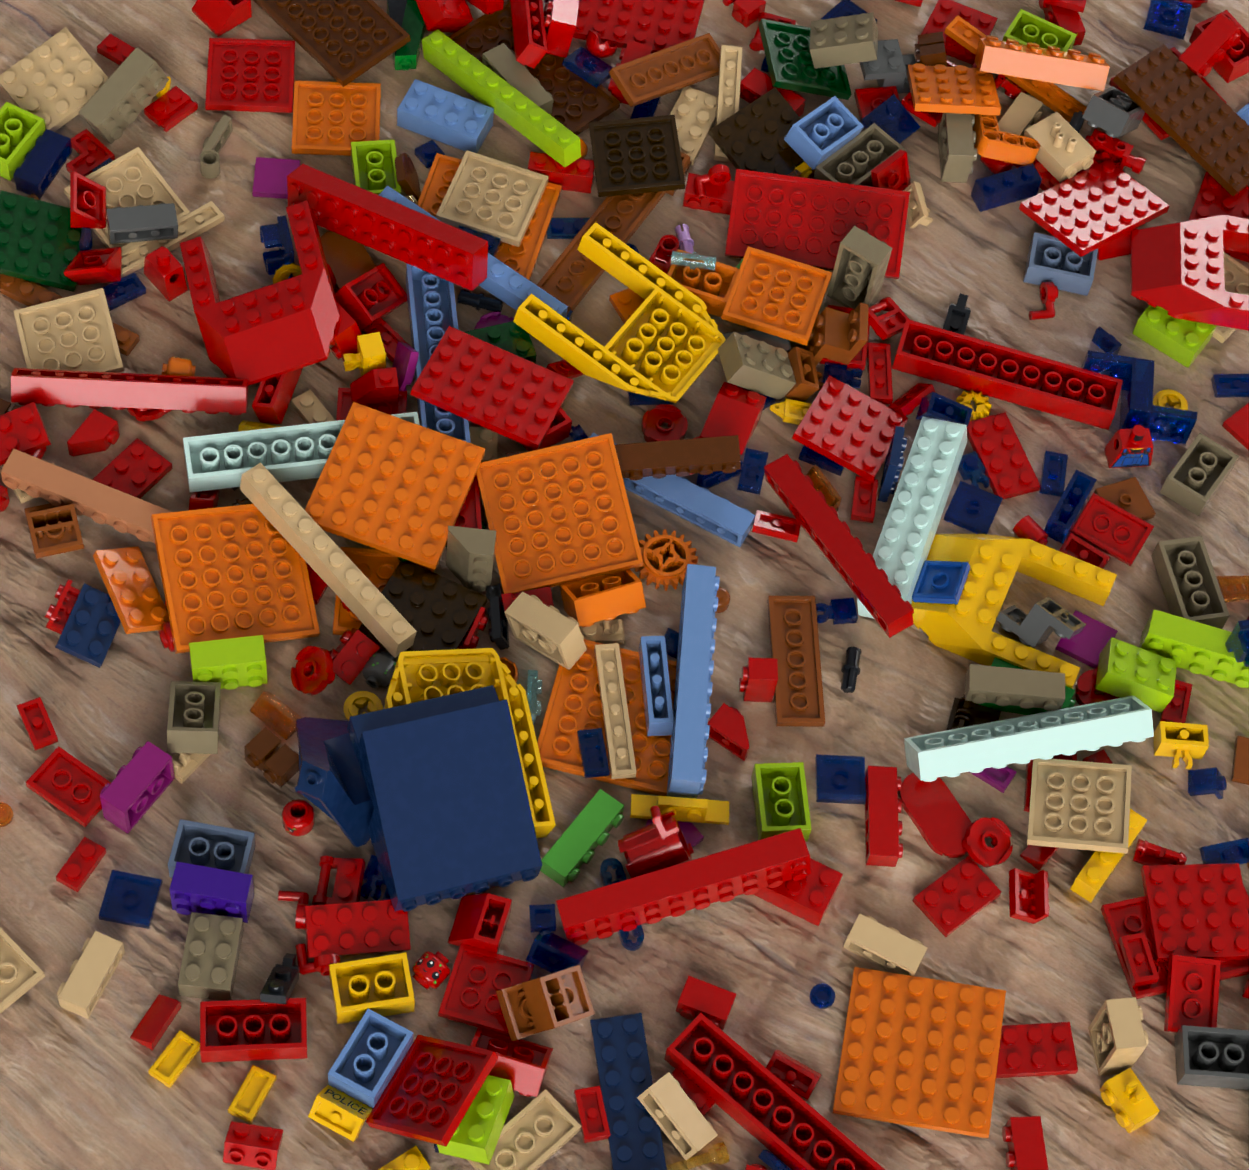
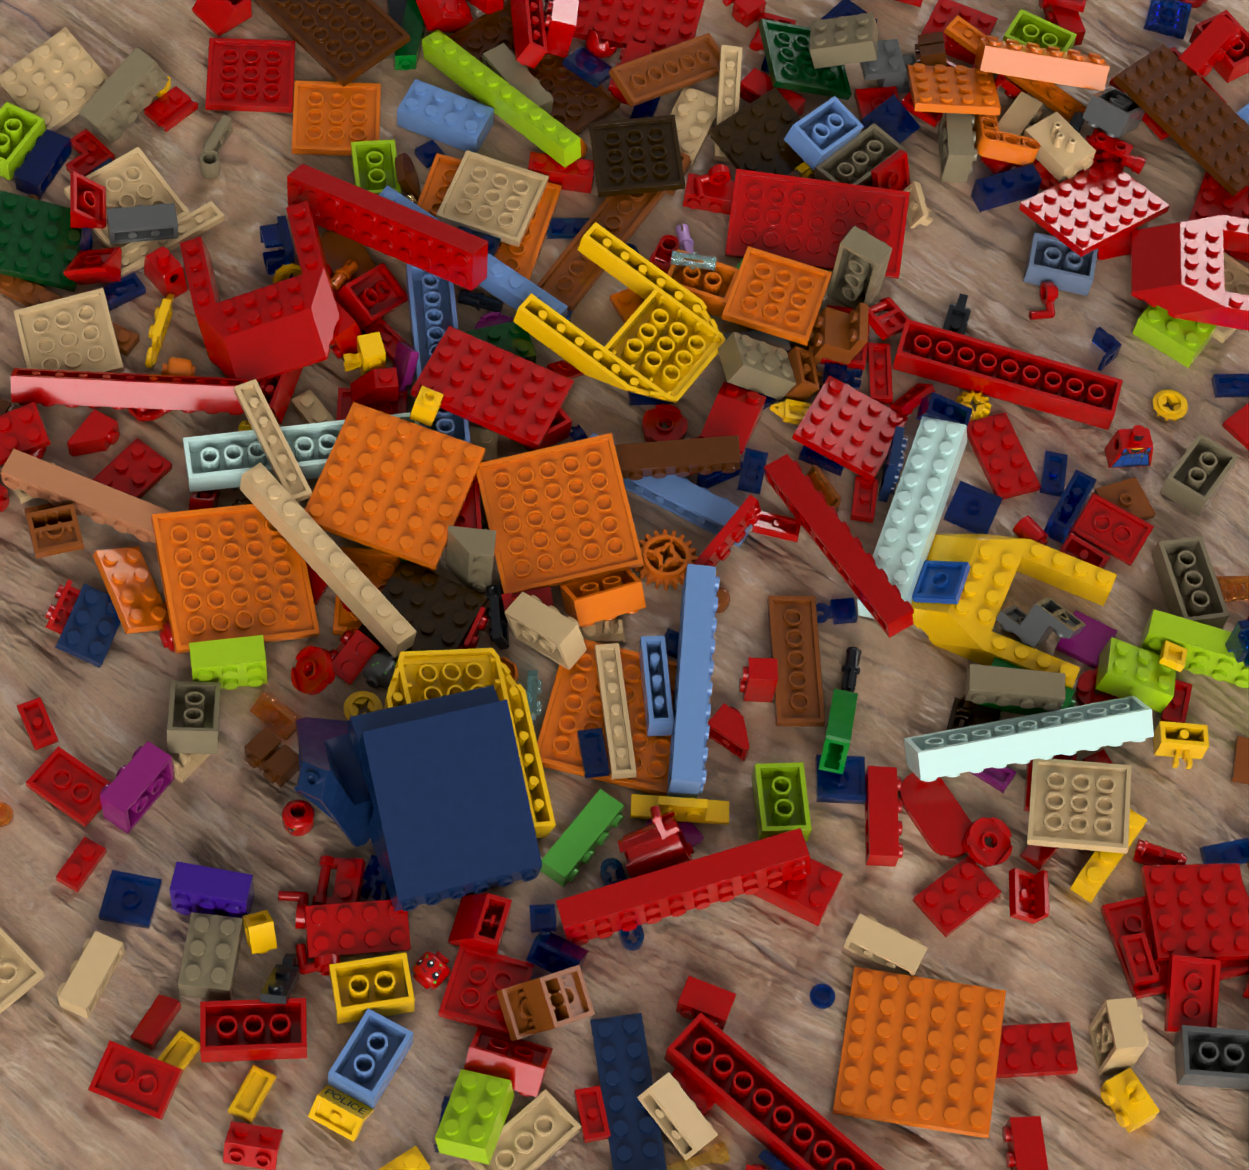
red plate [97,34,135,66] -> none
sand blue brick [168,819,256,878] -> none
magenta tile [252,157,300,199] -> none
red plate [365,1035,499,1147] -> none
red slope [766,1050,822,1100] -> none
clear blue plate [958,451,990,492] -> none
clear blue bracket [1081,350,1197,444] -> none
clear blue bracket [1188,767,1227,799] -> none
none -> red plate [88,1040,184,1120]
none -> yellow plate [145,294,175,369]
none -> tan plate [234,379,312,502]
none -> yellow brick [242,910,277,954]
none -> orange pin [331,260,358,294]
none -> yellow brick [409,386,444,427]
none -> red plate [693,494,761,567]
none -> green slope [818,688,858,774]
none -> yellow plate [1159,640,1188,672]

